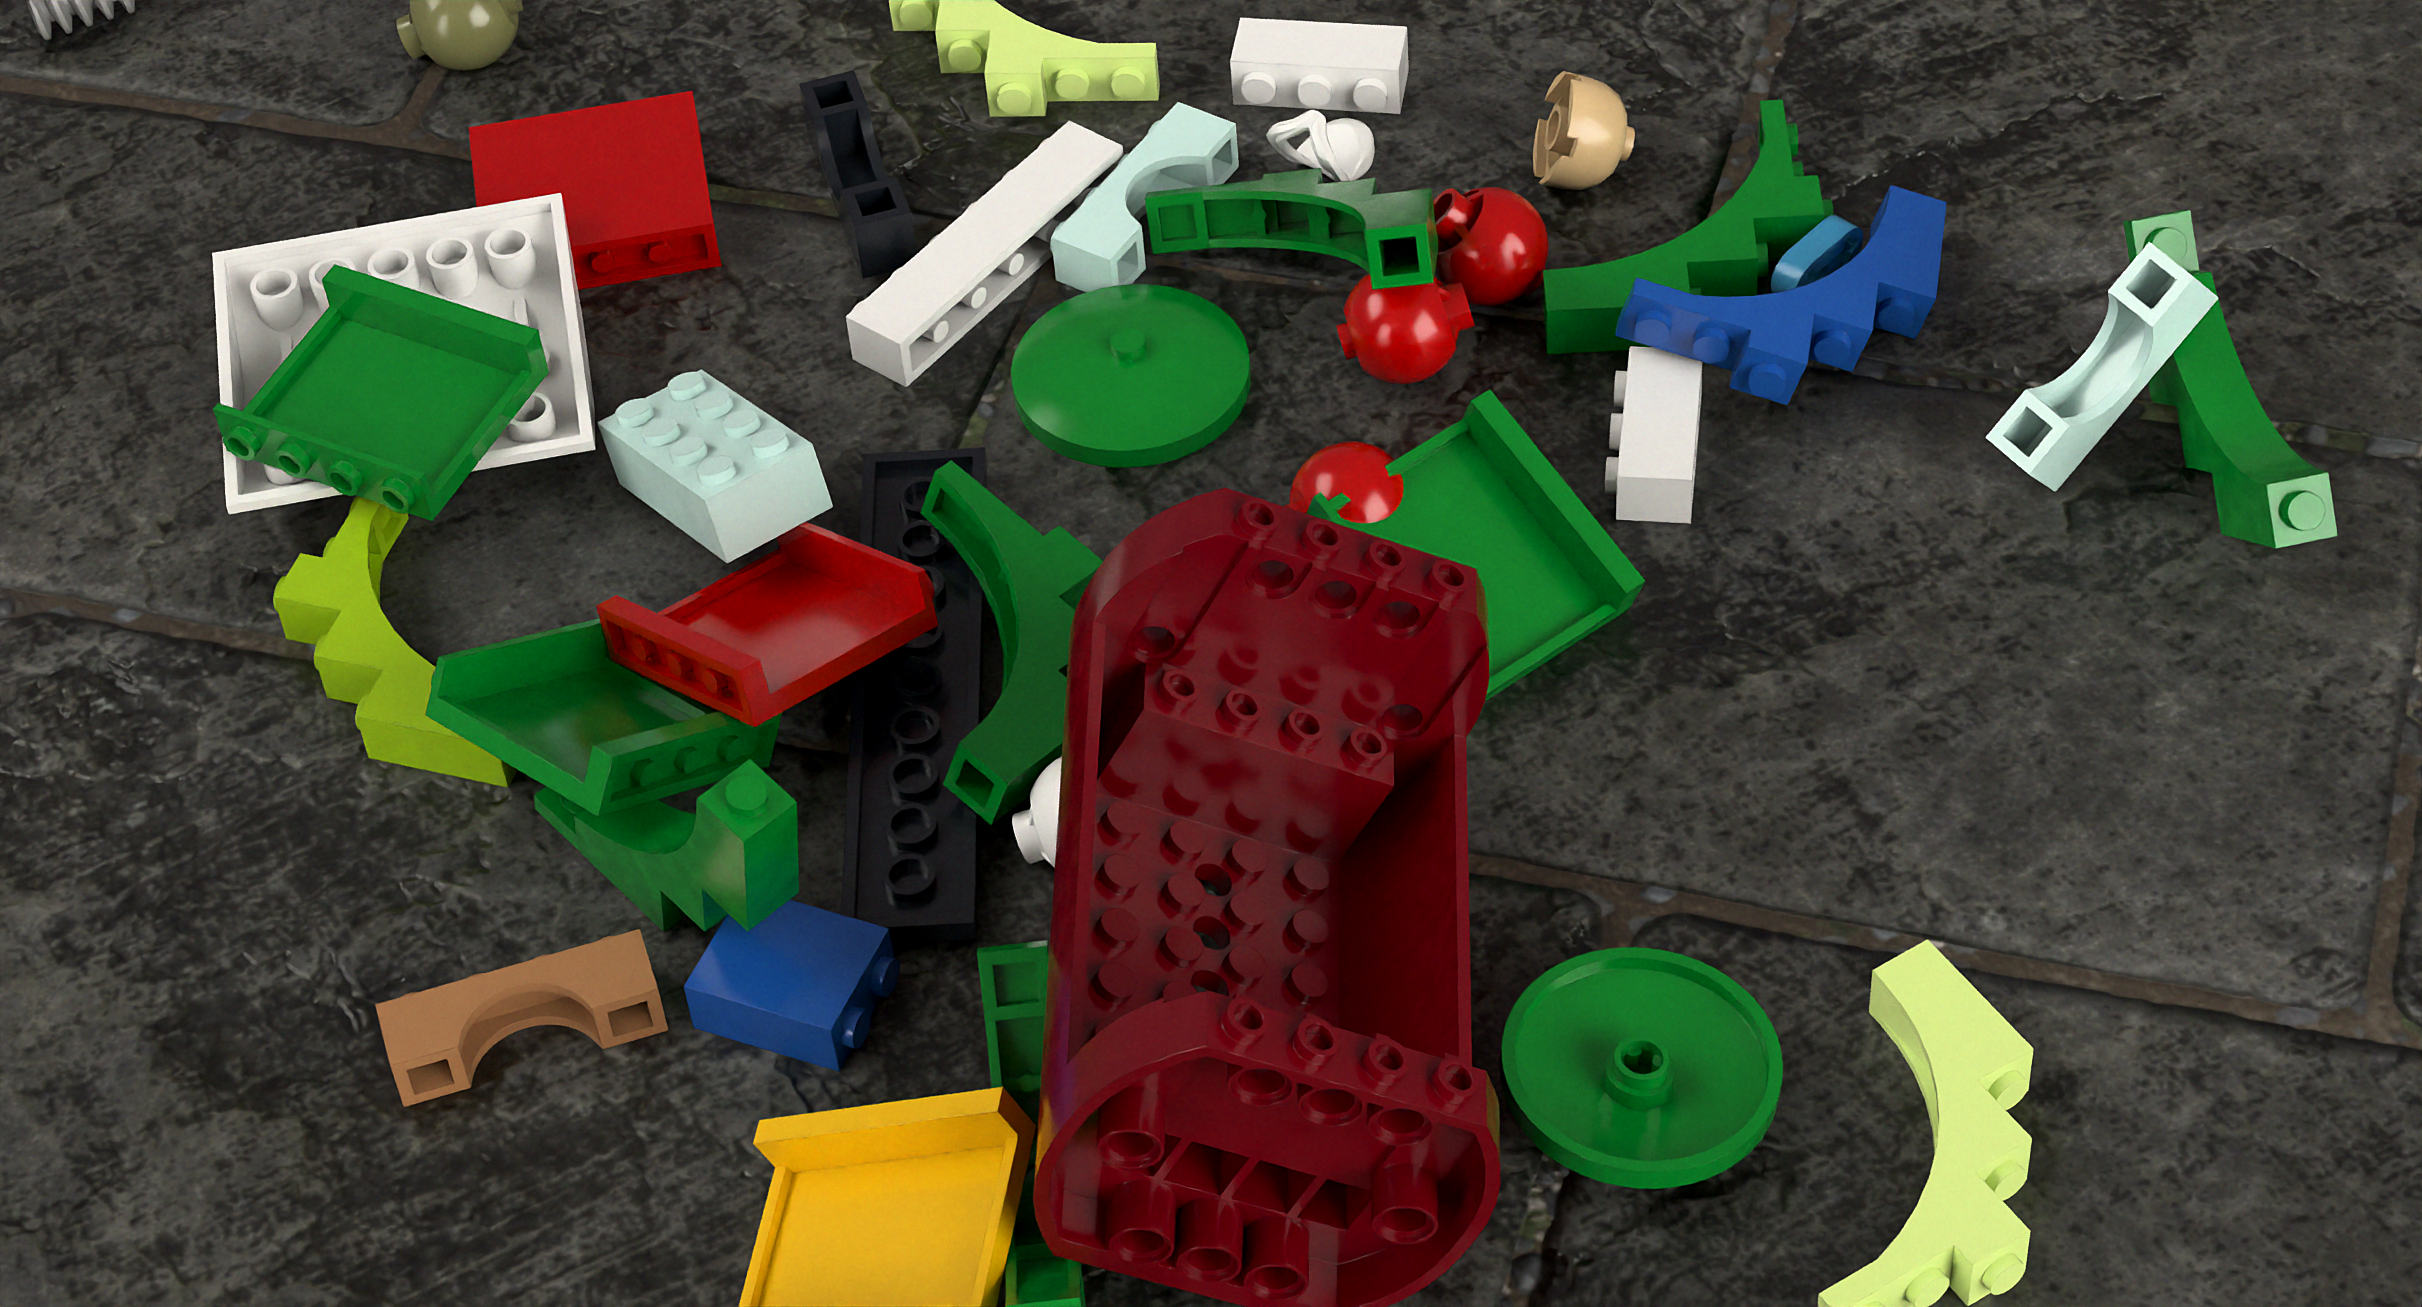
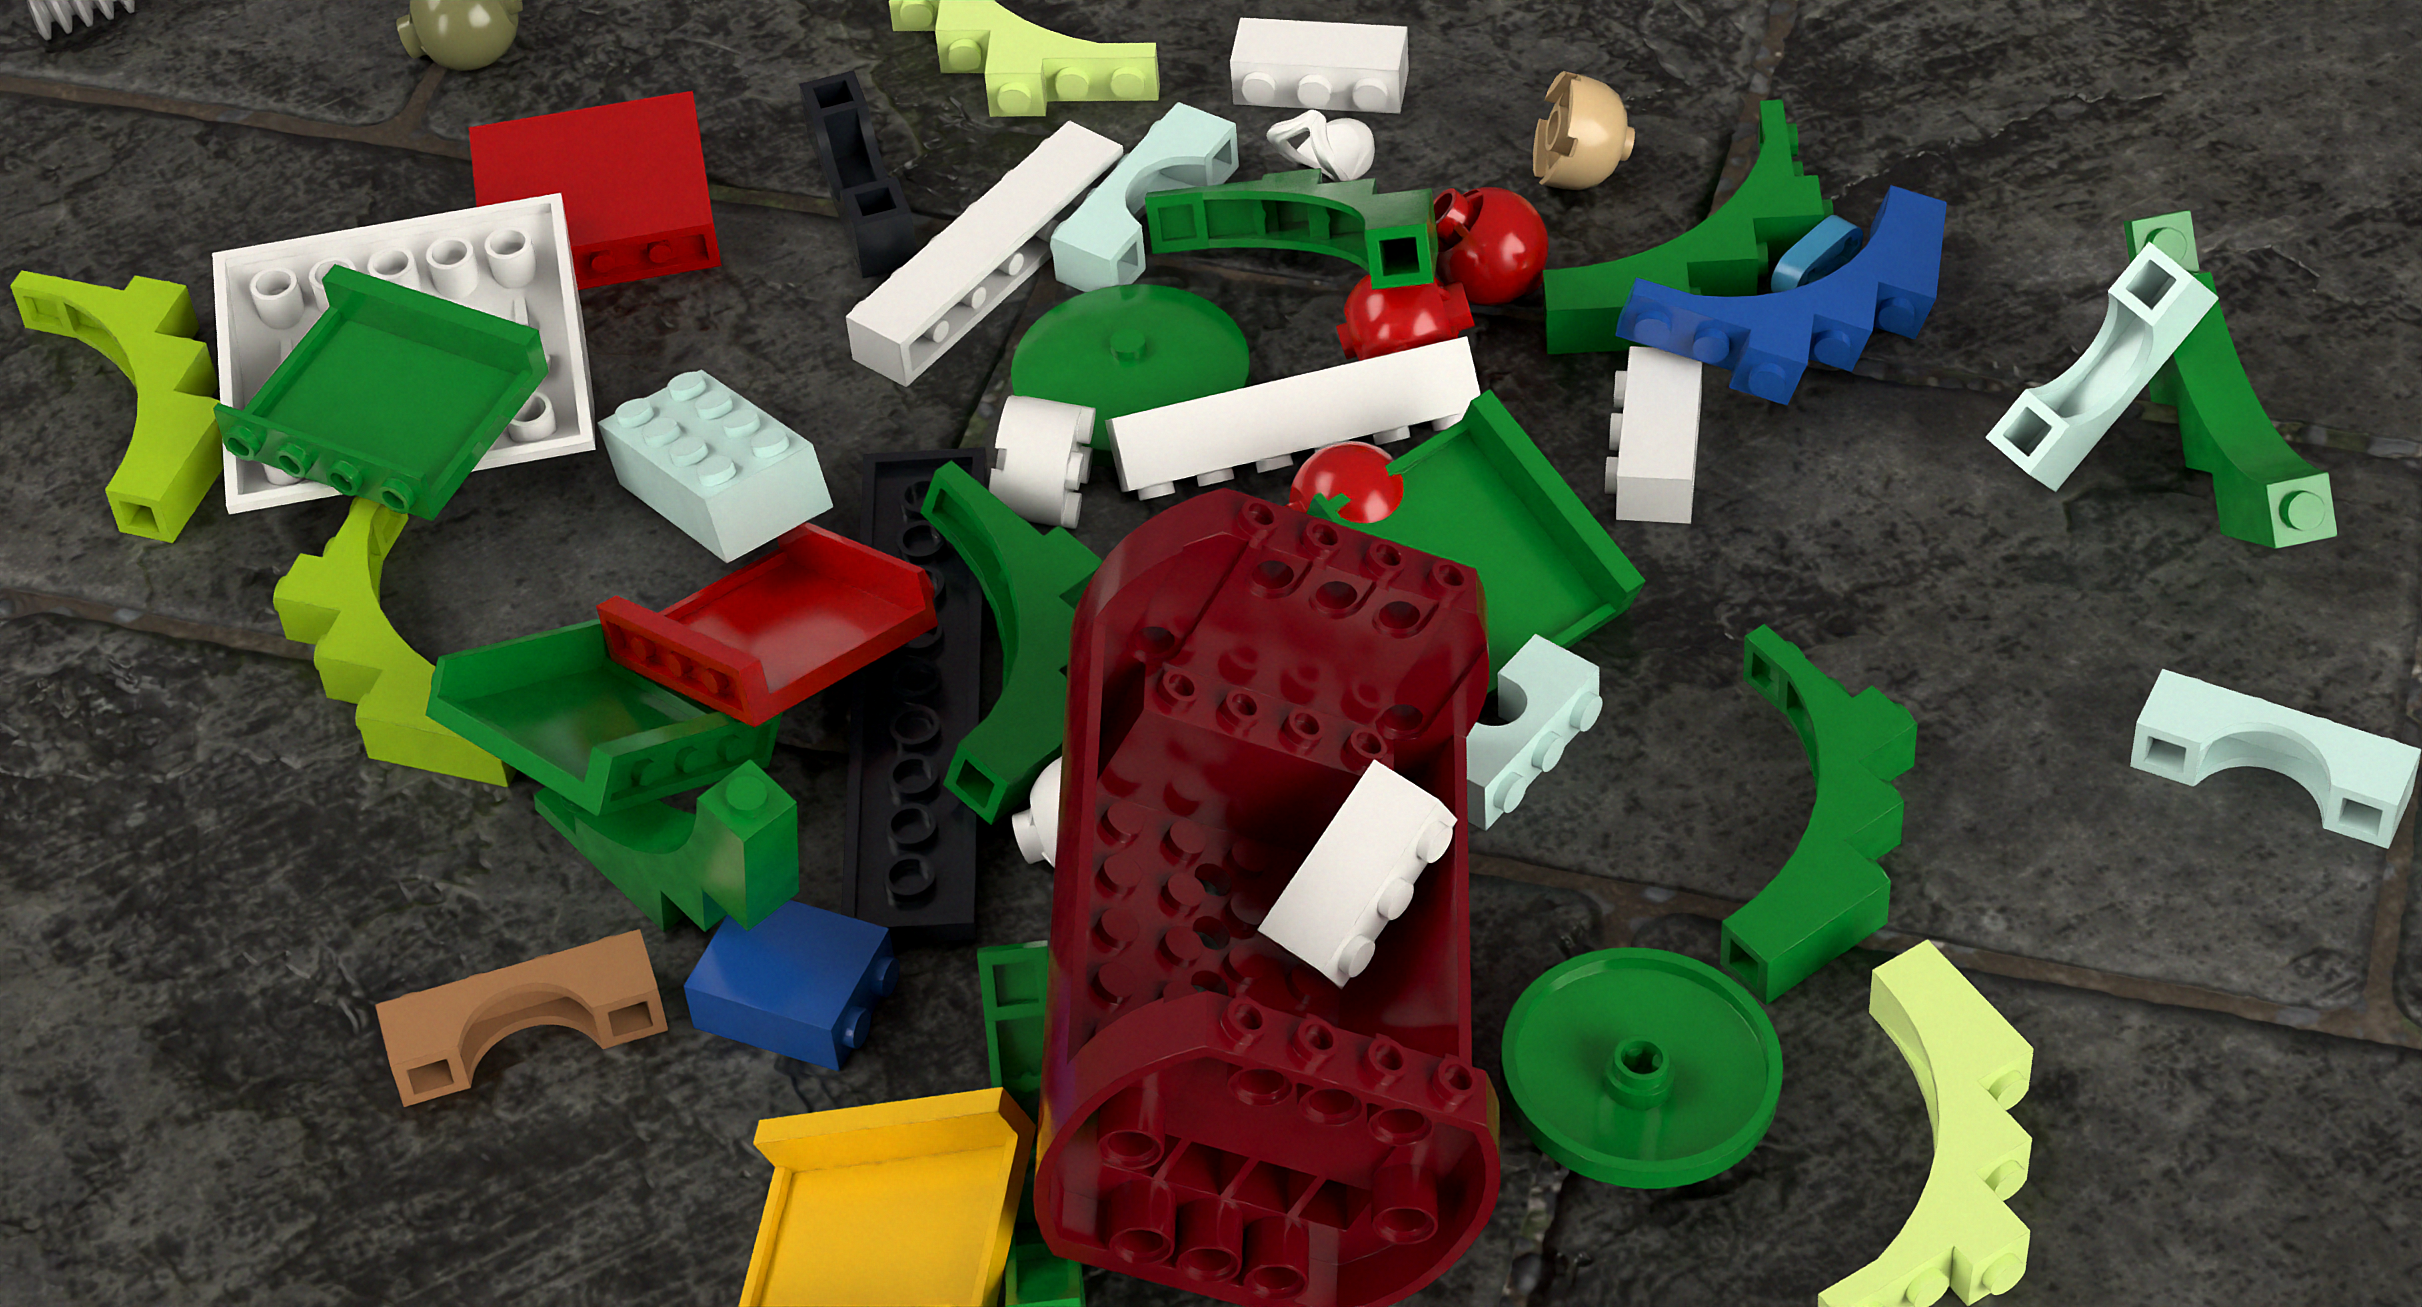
none -> lime arch [11,270,224,543]
none -> white brick [989,395,1096,529]
none -> white brick [1105,336,1480,501]
none -> white brick [1257,759,1457,990]
none -> light aqua arch [1466,634,1602,831]
none -> green arch [1720,624,1918,1005]
none -> light aqua arch [2130,669,2422,849]

